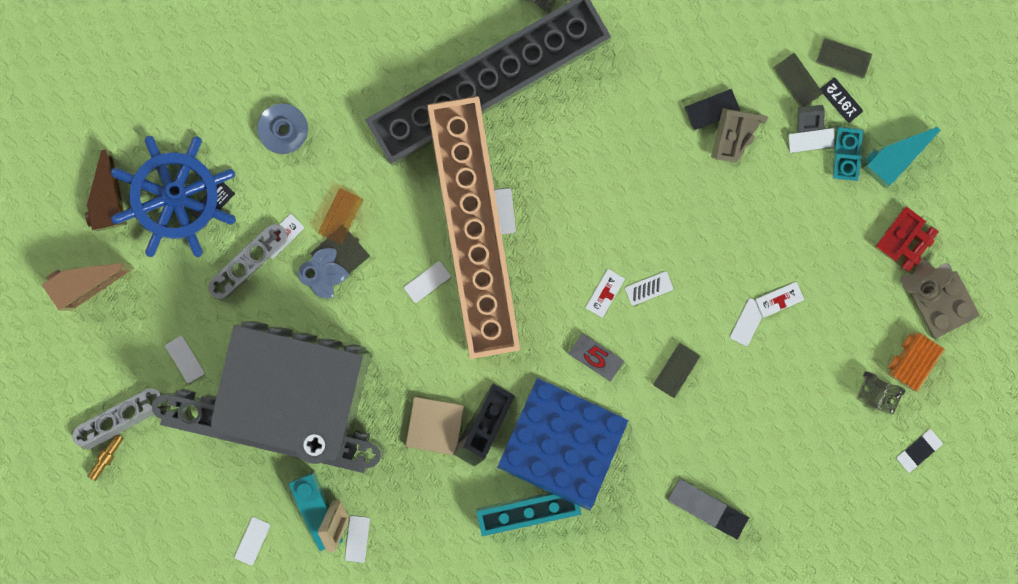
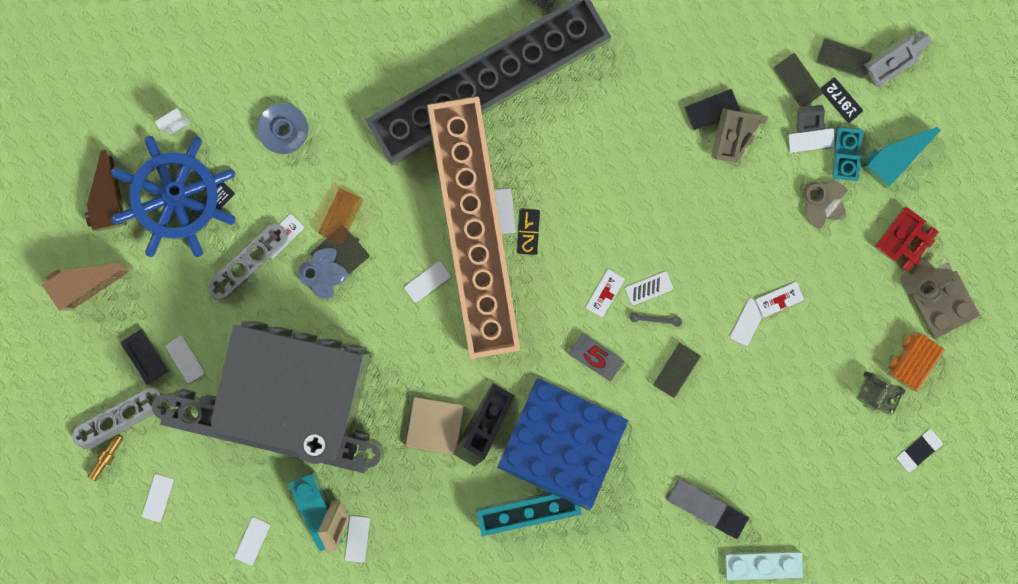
none -> black tile [120,329,169,385]
none -> white sticker [142,474,174,522]
none -> white tile [155,108,191,135]
none -> black sticker [517,209,540,255]
none -> dark grey hinge [630,312,682,327]
none -> light aqua plate [725,551,803,580]
none -> dark tan plate [802,181,847,229]
none -> light grey hinge [864,31,932,87]

